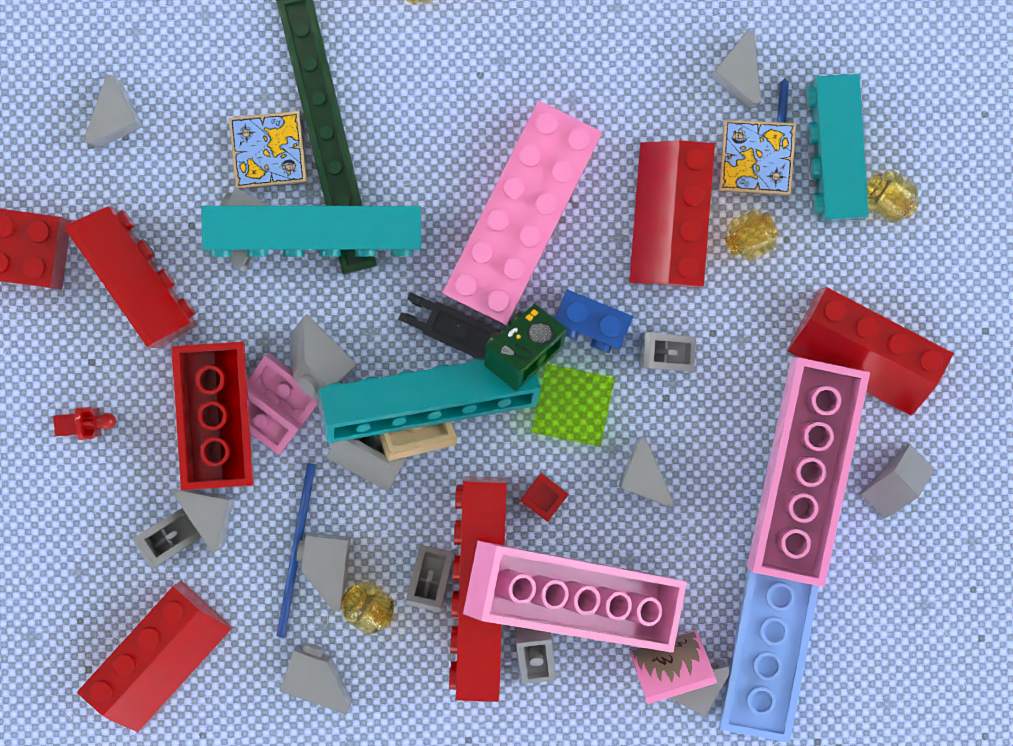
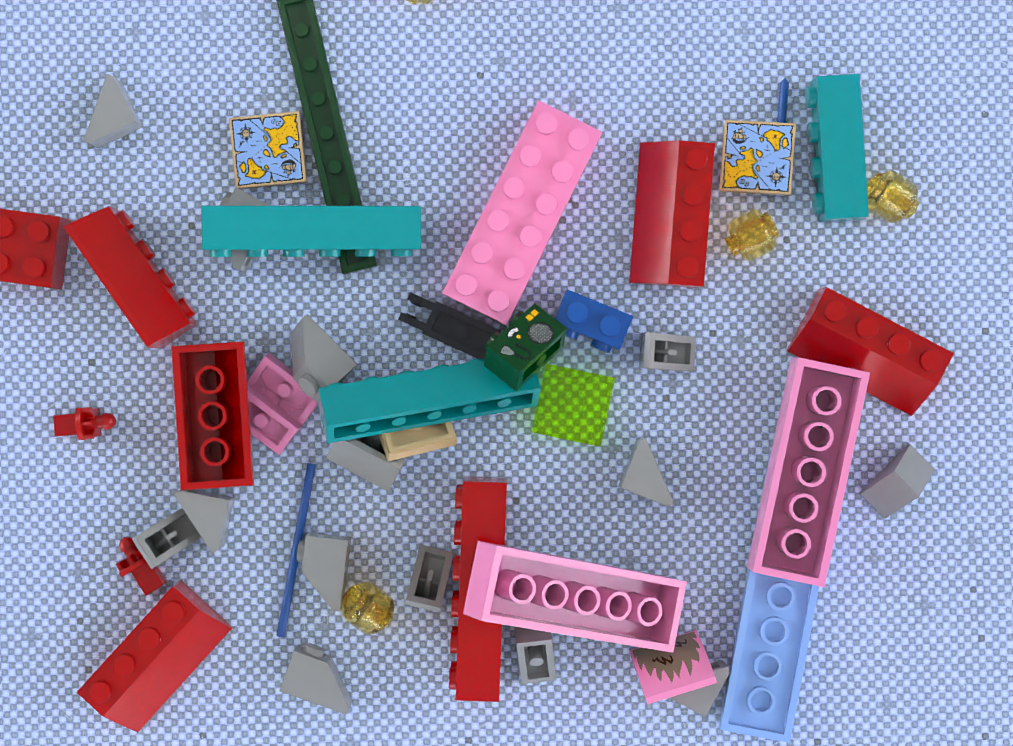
red plate [519,472,569,522] -> none
light grey slope [711,31,761,109] -> none
none -> red piece [115,536,167,596]

